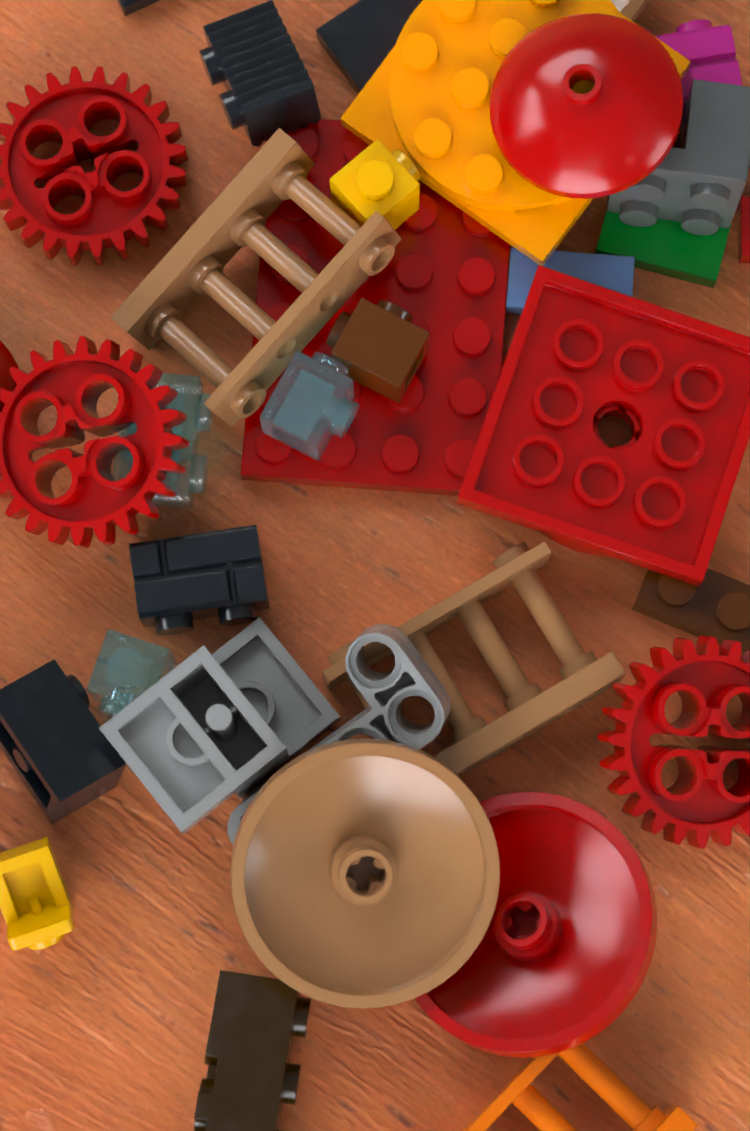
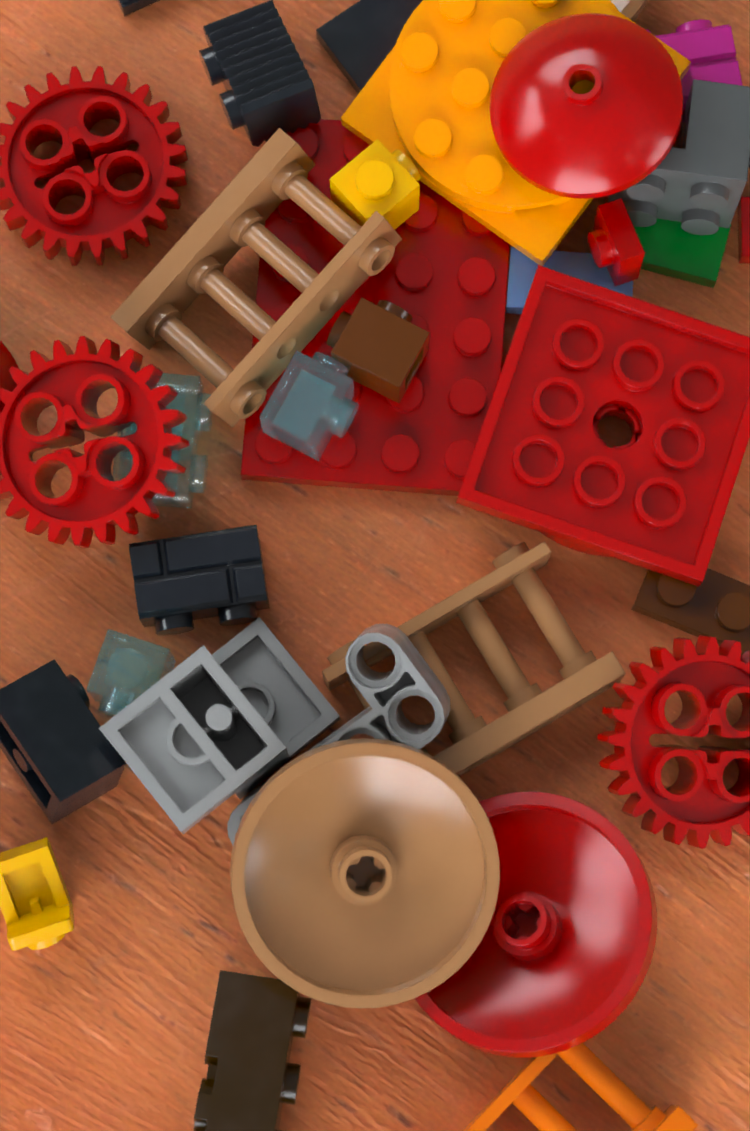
none -> red plate [588,198,645,286]

